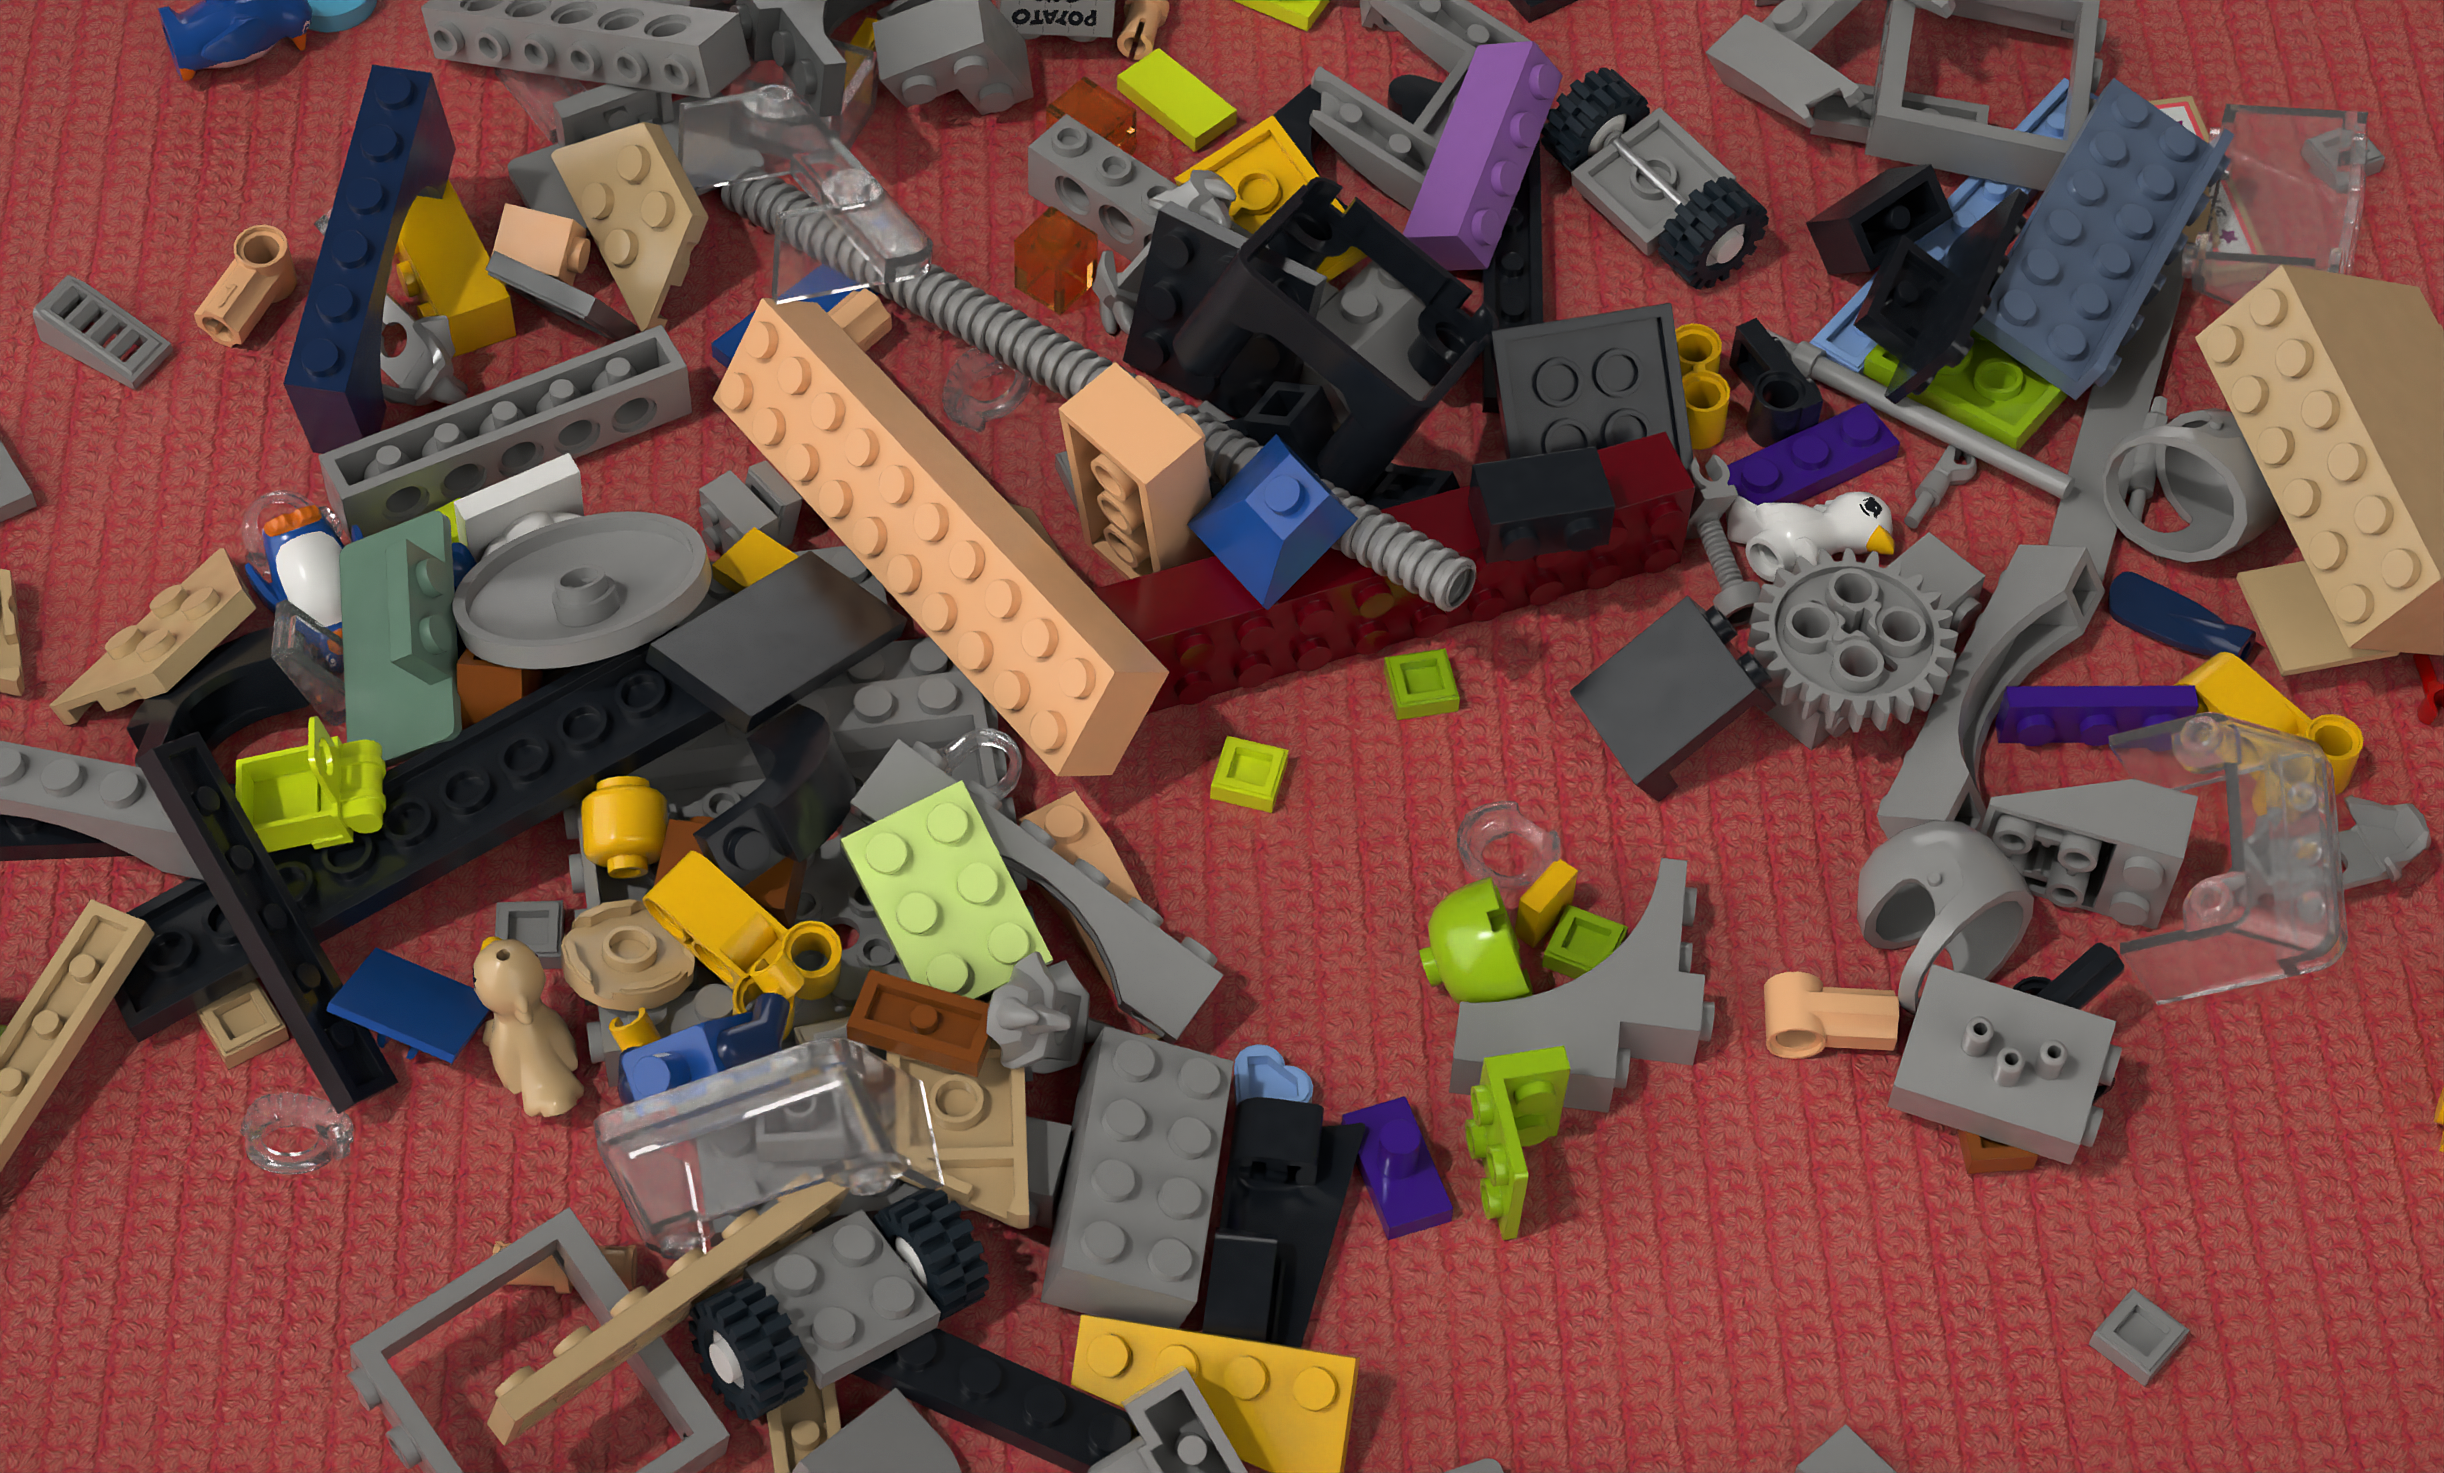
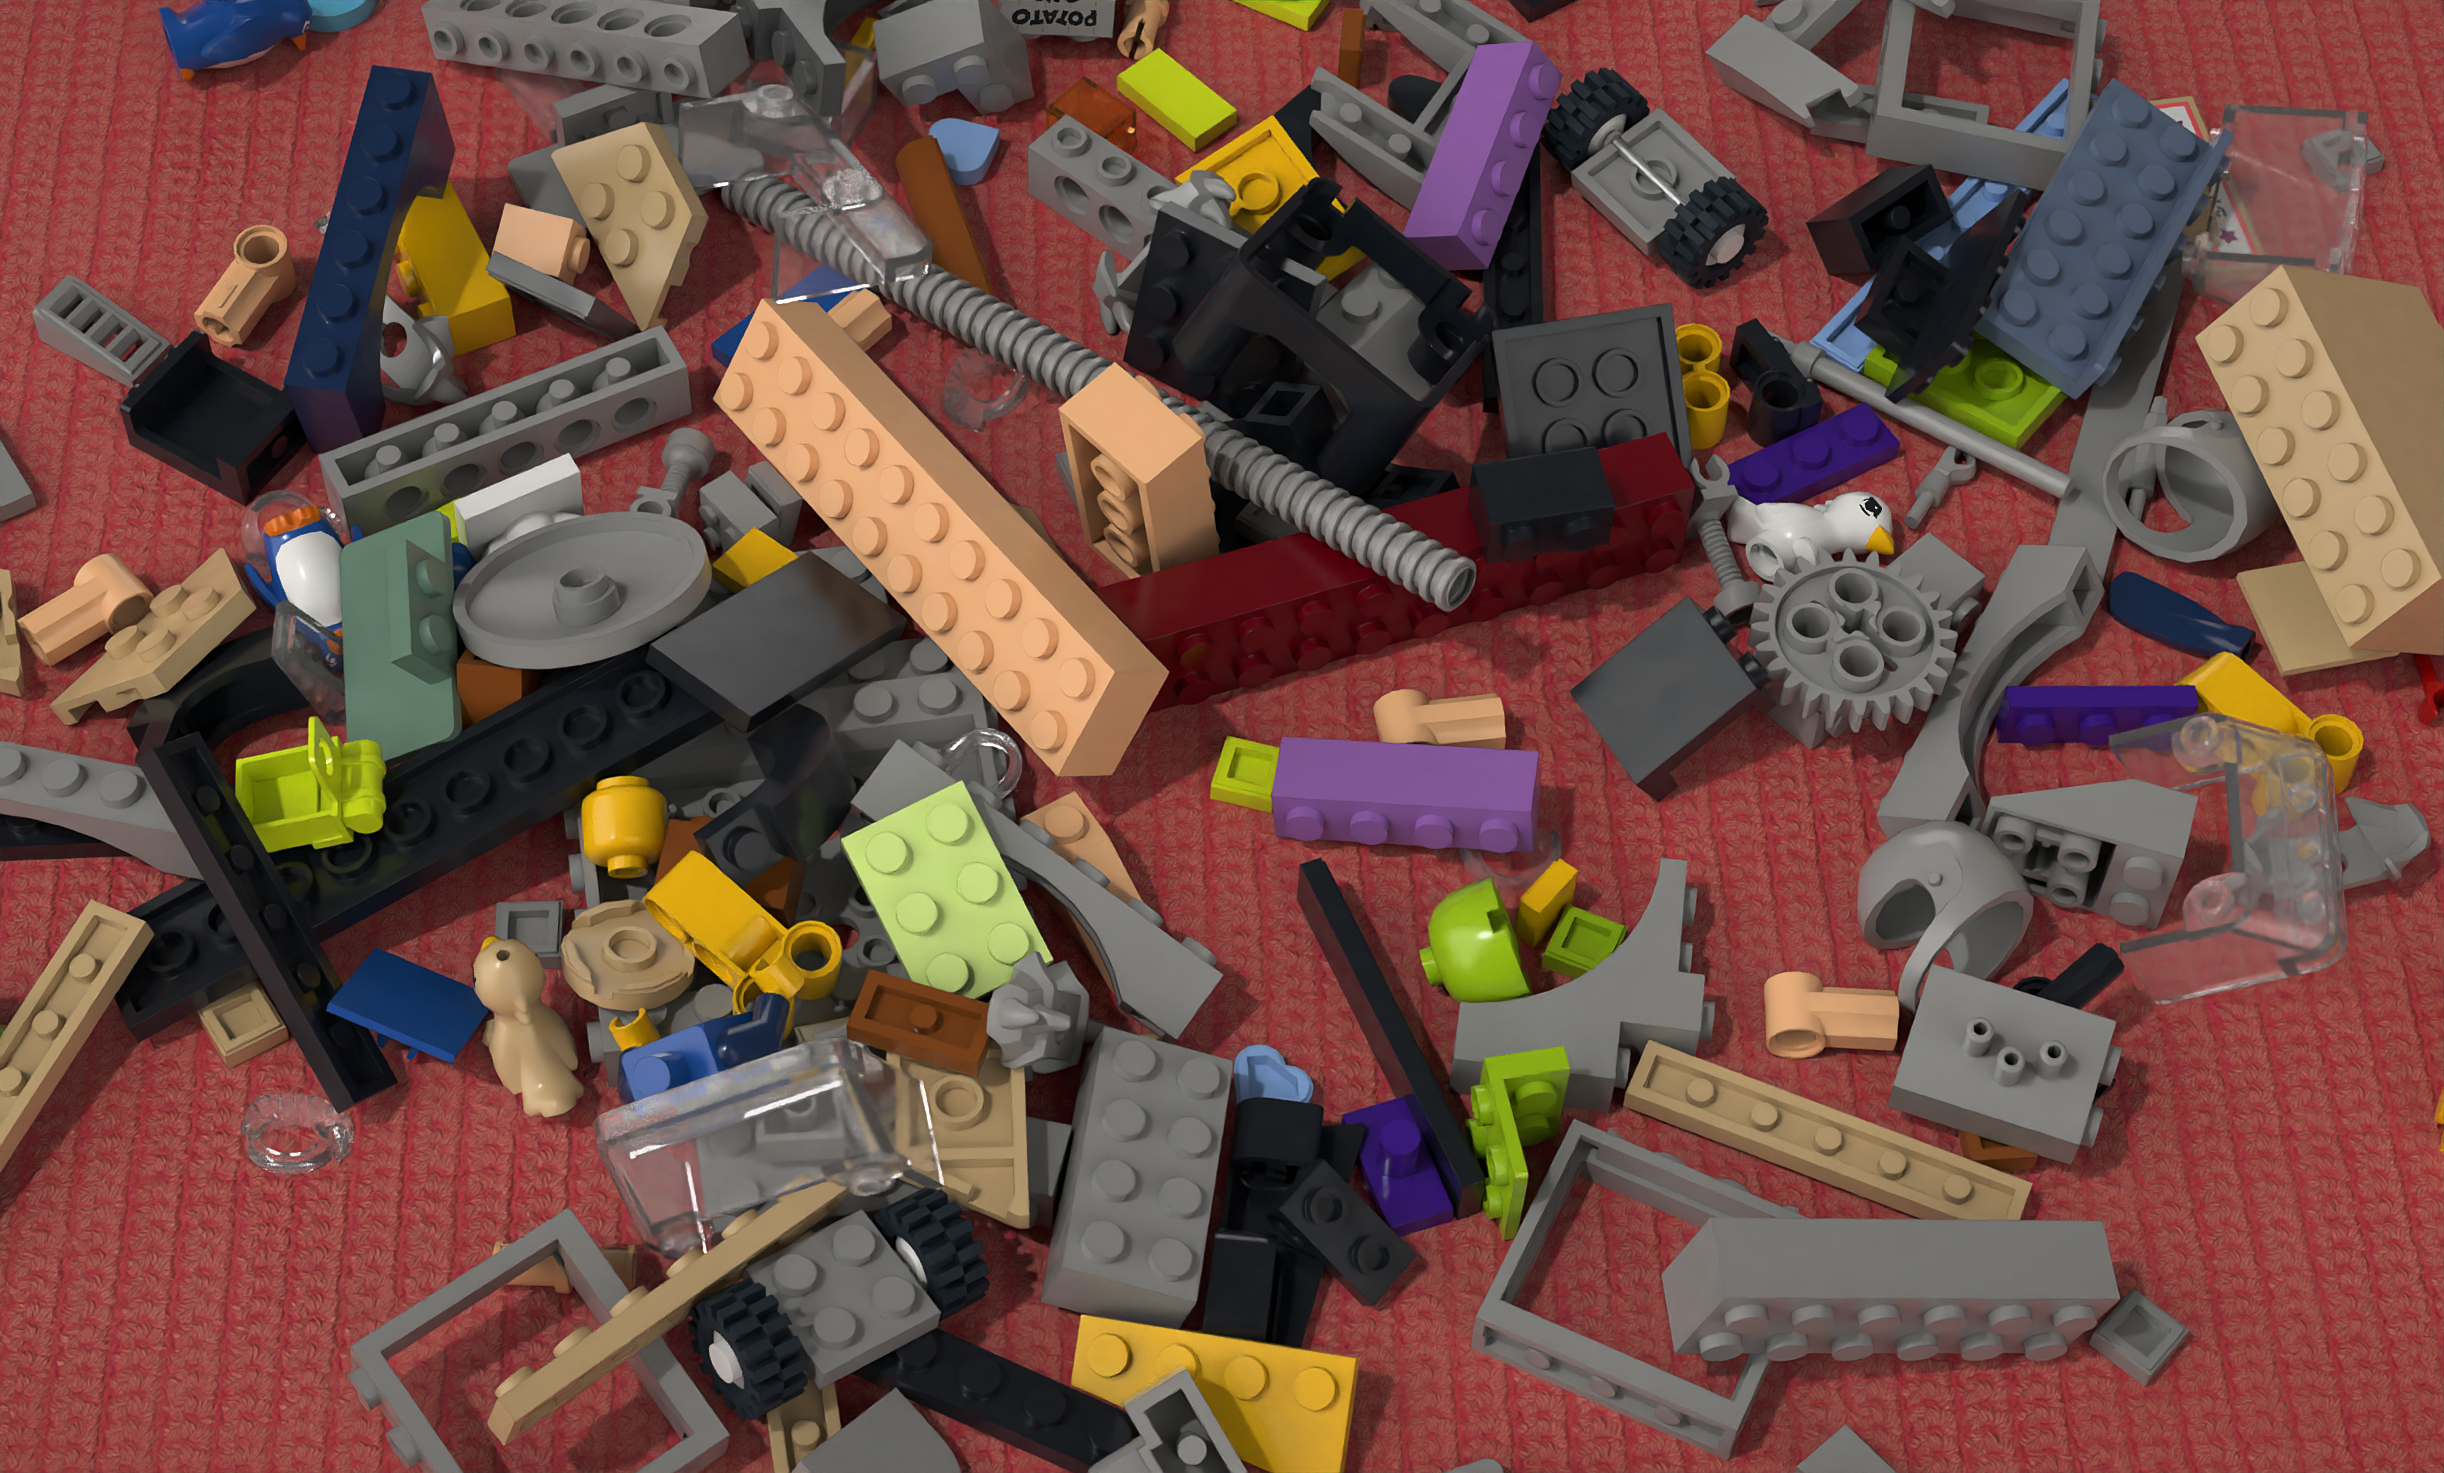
clear orange brick [1014,206,1098,316] -> none
blue slope [1187,434,1358,610] -> none
lime tile [1383,648,1460,720] -> none
none -> light nougat piece [17,553,155,667]
none -> black panel [120,329,308,507]
none -> light grey bar [629,428,715,519]
none -> dark orange brick [895,135,995,349]
none -> light blue tile [928,118,1000,186]
none -> black plate [1266,1159,1417,1306]
none -> medium lavender brick [1271,736,1541,853]
none -> black tile [1297,857,1486,1221]
none -> dark orange tile [1338,8,1366,89]
none -> light nougat piece [1373,689,1506,749]
none -> light grey window [1470,1119,1807,1461]
none -> tan plate [1623,1040,2033,1220]
none -> light grey brick [1661,1217,2120,1361]

